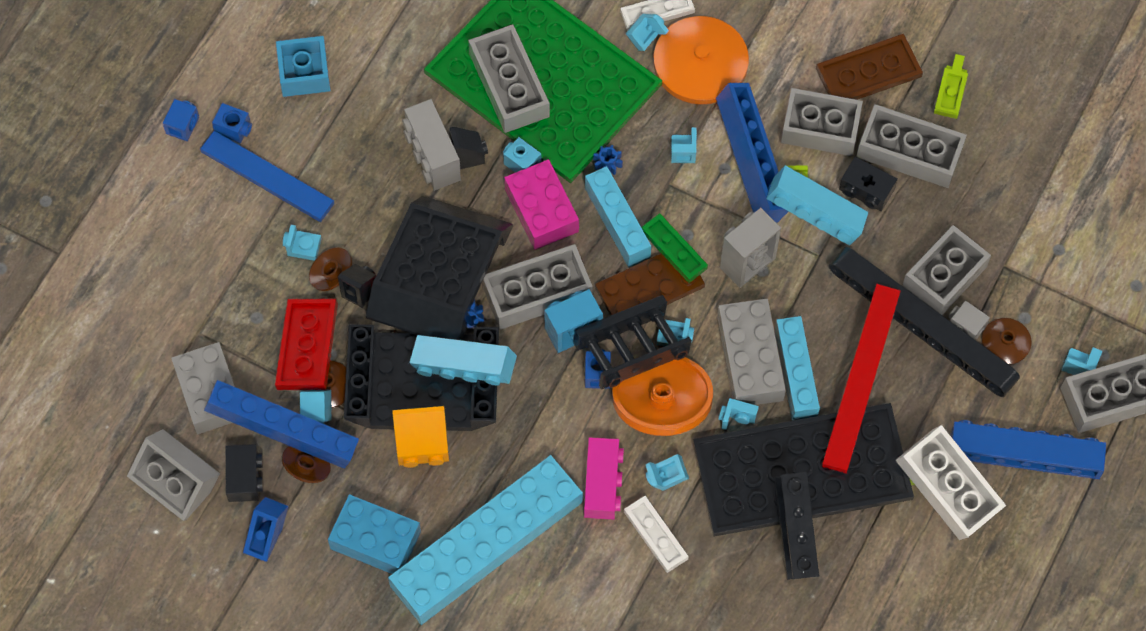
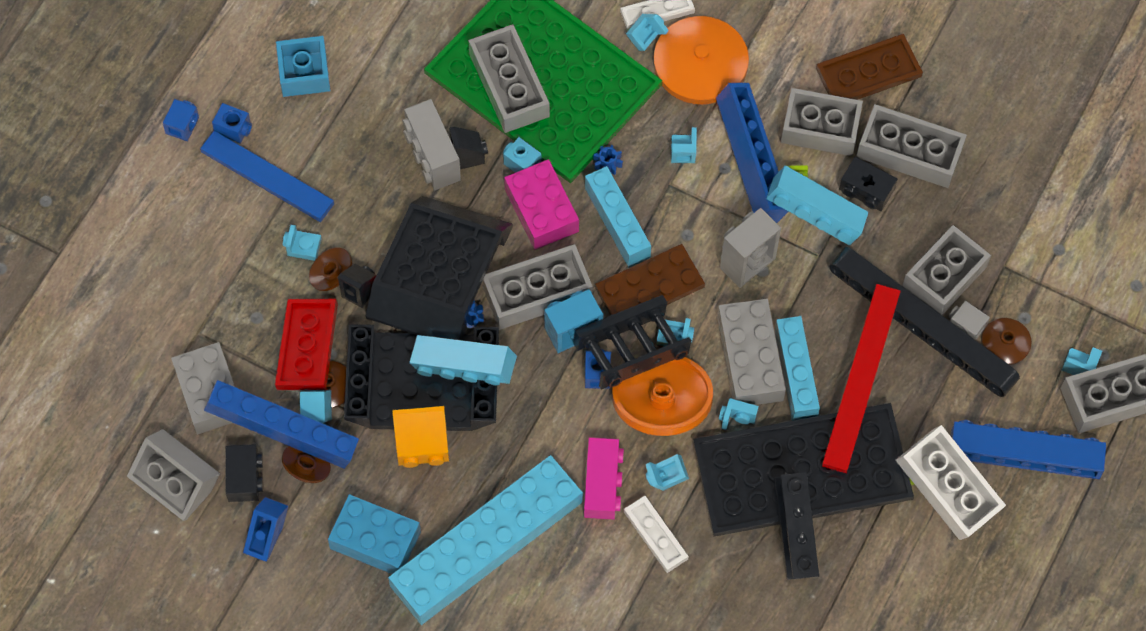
green plate [641,213,708,283] -> none
lime hinge [934,54,968,119] -> none

